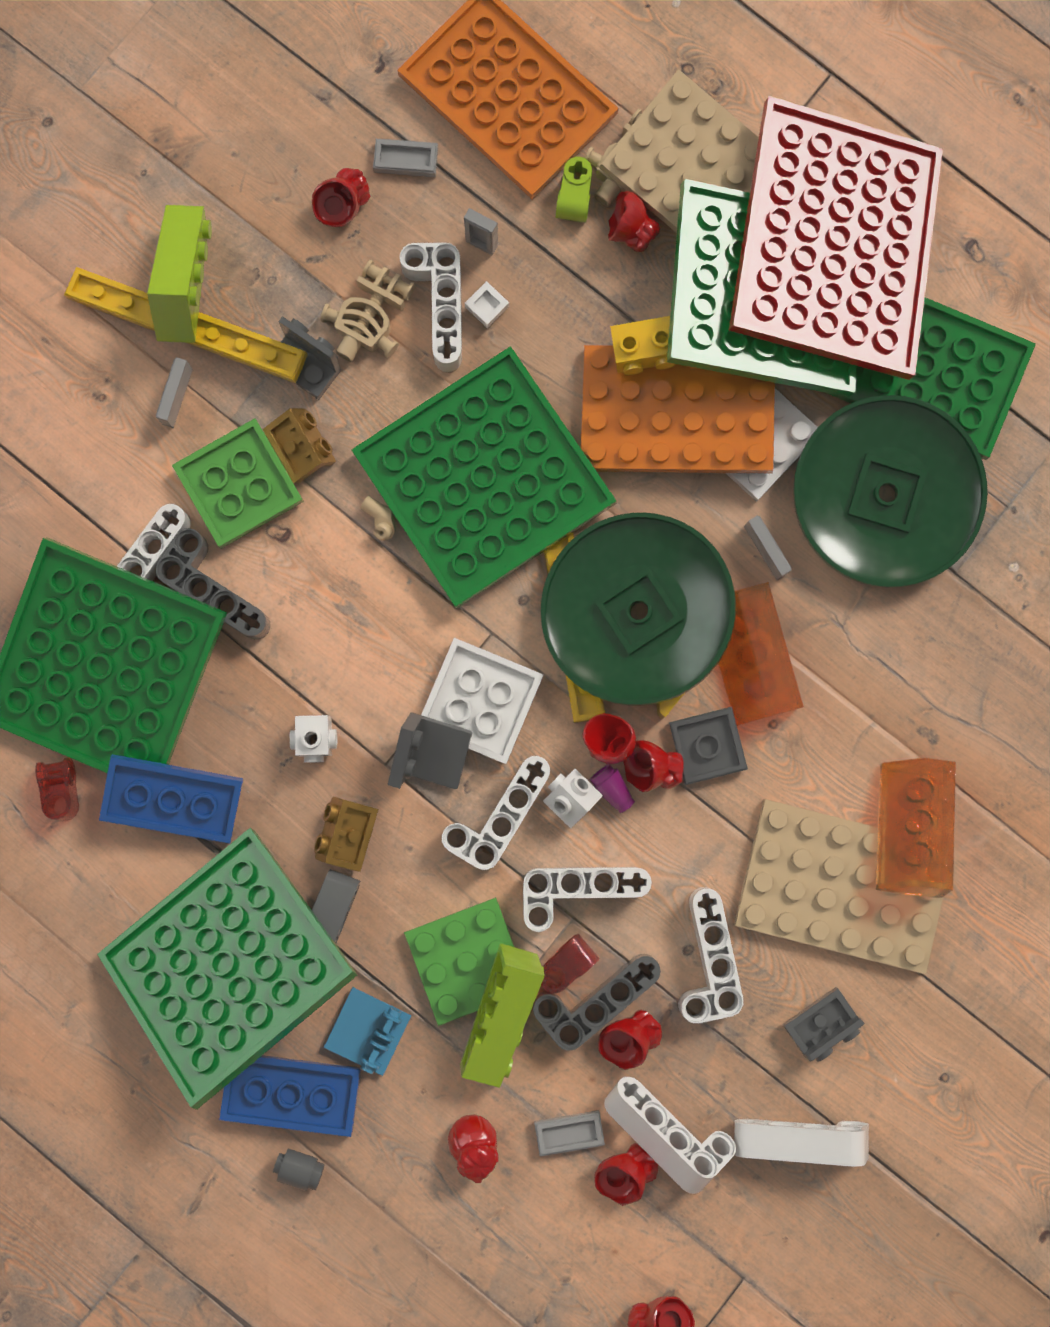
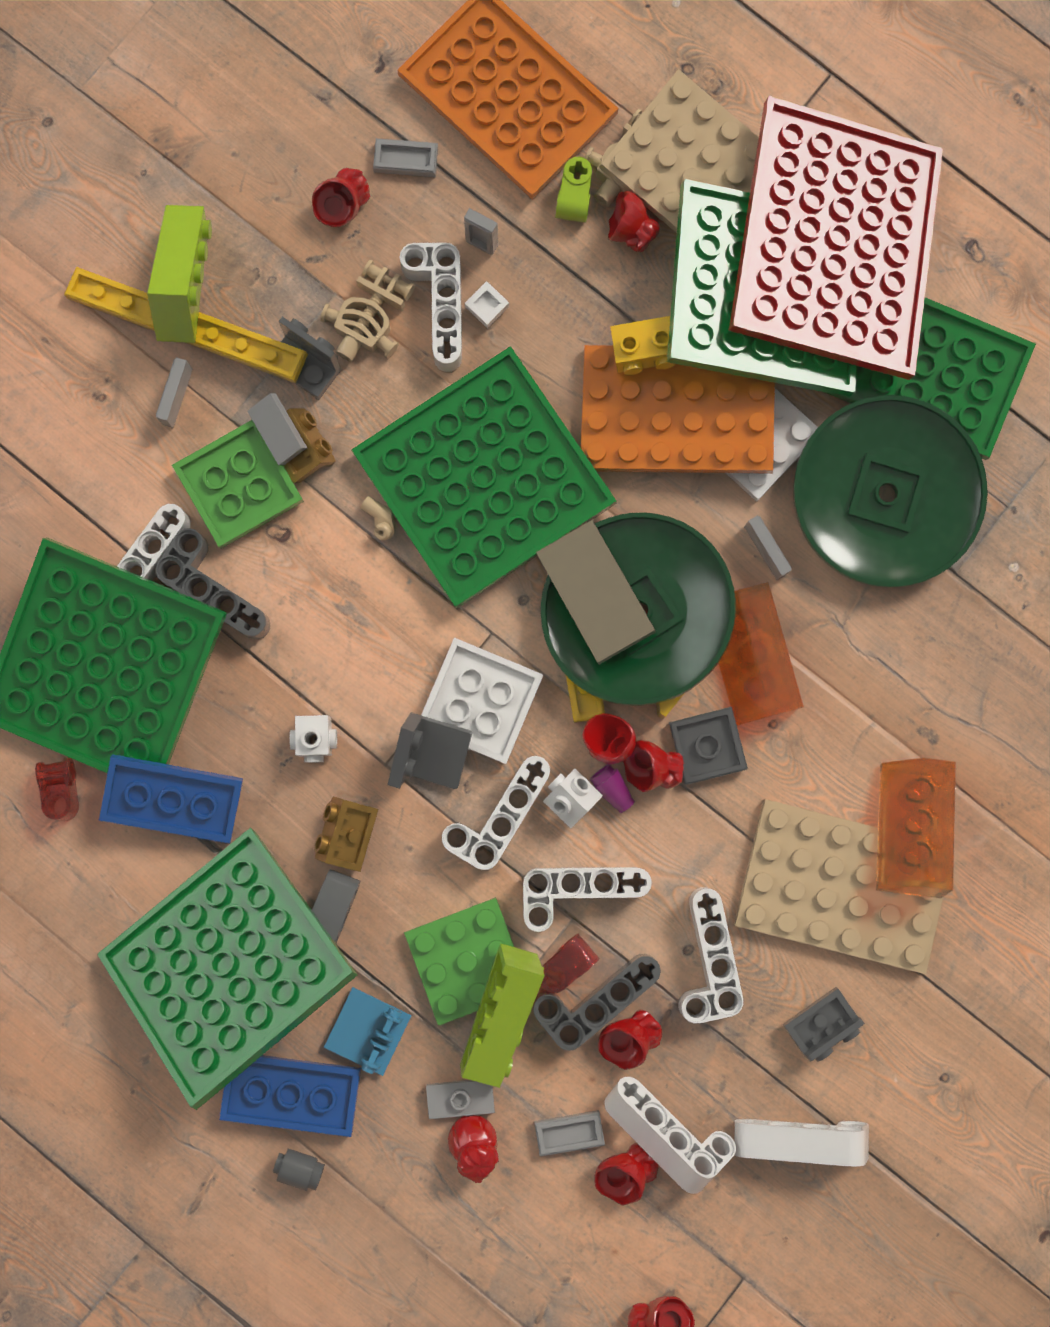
none -> light grey tile [247,393,307,465]
none -> light grey plate [426,1080,495,1119]
none -> dark tan tile [536,520,656,664]

